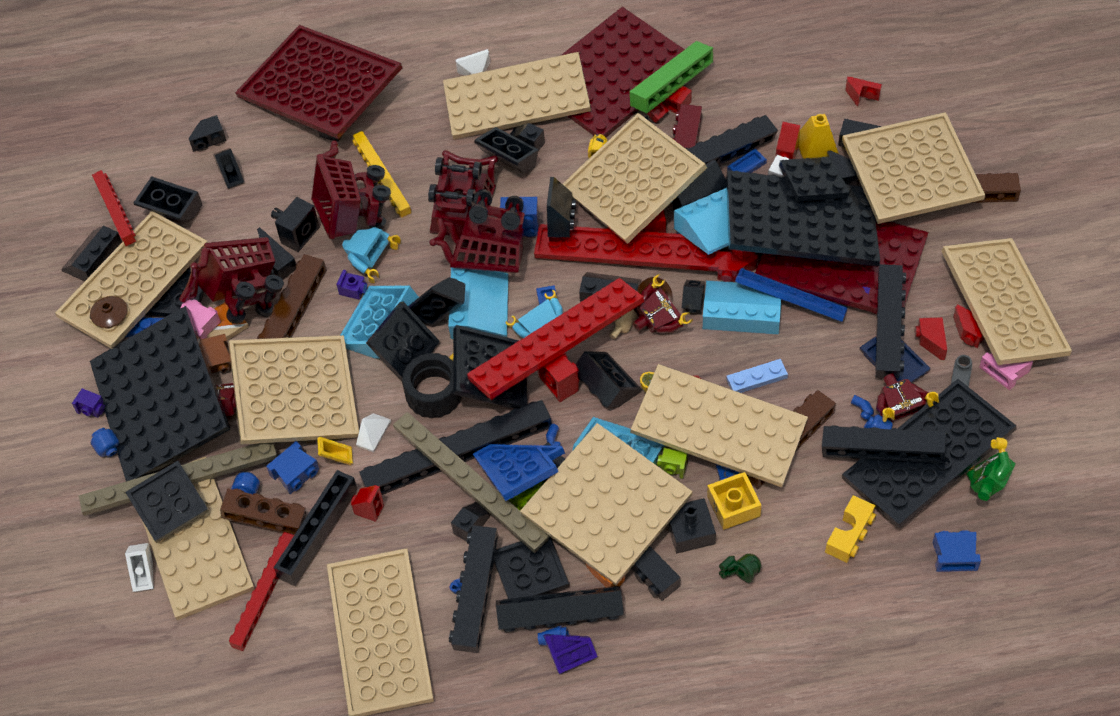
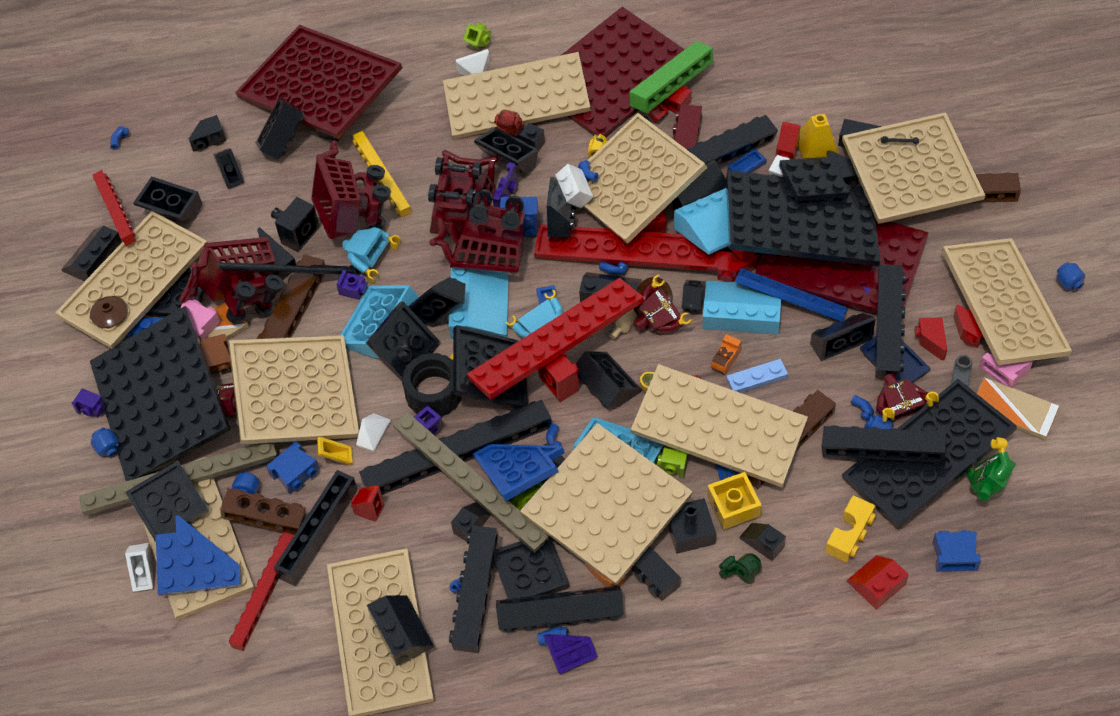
red slope [845,76,882,106] -> none
none -> blue arm [110,126,129,150]
none -> blue wing [156,516,241,596]
none -> black bar [217,262,358,275]
none -> black slope [255,97,304,160]
none -> black slope [367,595,434,666]
none -> dark purple brick [414,405,441,434]
none -> lime brick [463,22,492,49]
none -> dark purple wing [493,162,518,208]
none -> clear red head [494,109,522,134]
none -> white brick [555,164,593,208]
none -> blue arm [578,160,599,182]
none -> blue arm [599,262,628,275]
none -> orange leg [710,334,742,374]
none -> black slope [739,523,786,561]
none -> black slope [810,313,876,361]
none -> red slope [847,555,909,610]
none -> black hinge [881,136,919,144]
none -> tile [977,377,1059,440]
none -> blue head [1056,262,1085,291]

